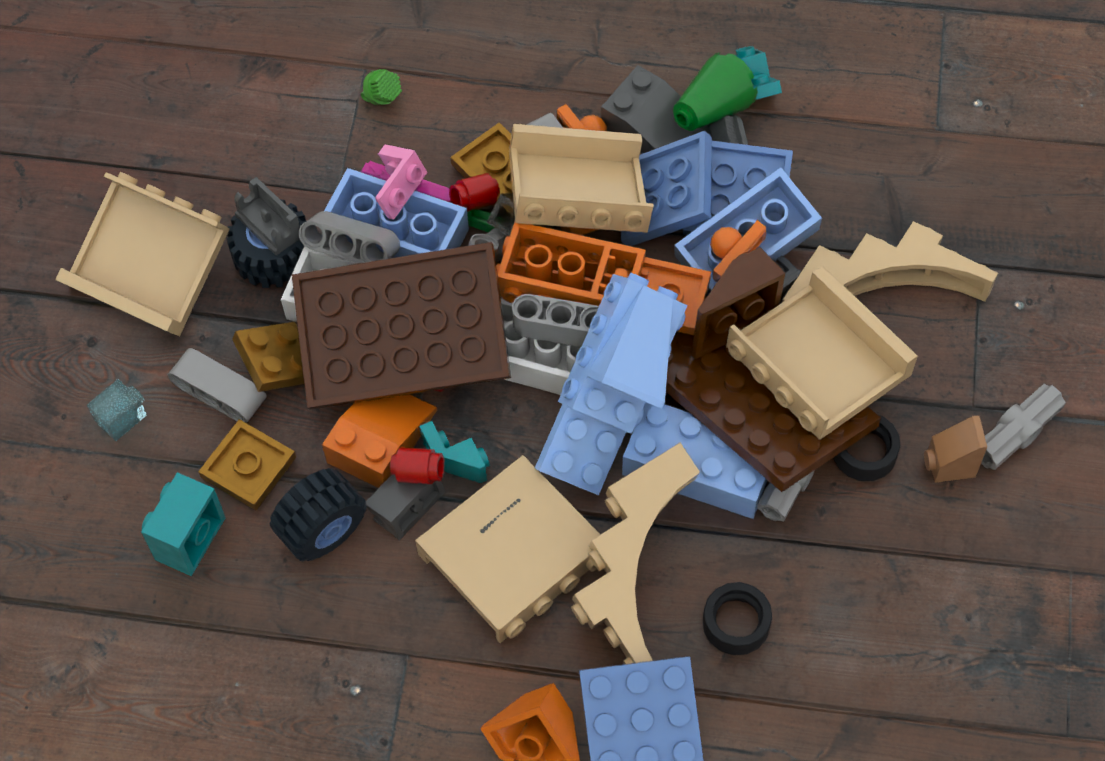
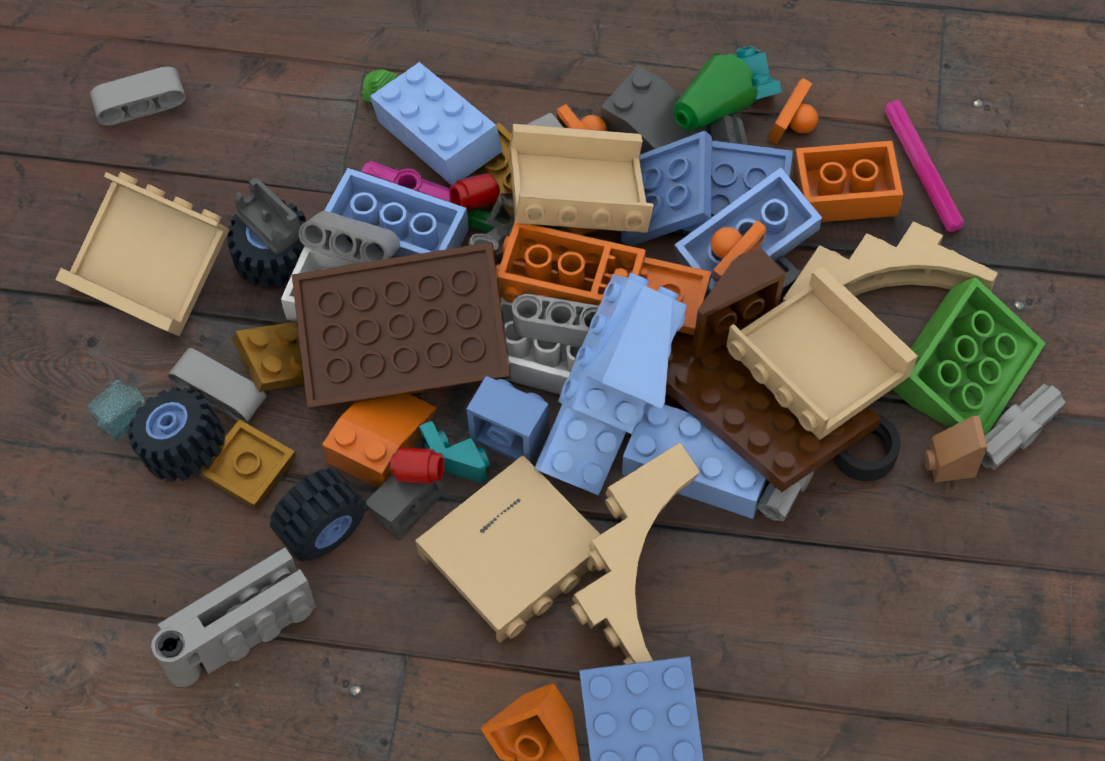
teal brick [141,472,226,576] -> none
bright pink bracket [376,145,427,219] -> none
black tyre [702,582,772,655] -> none
none -> light grey beam [90,66,186,126]
none -> black wheel [128,387,225,482]
none -> light grey hinge [151,547,316,687]
none -> light blue brick [370,62,503,185]
none -> medium blue brick [466,376,549,464]
none -> orange tile [767,78,819,145]
none -> orange brick [792,141,903,222]
none -> dark pink axle [885,100,964,233]
none -> bright green slope [893,277,1046,435]

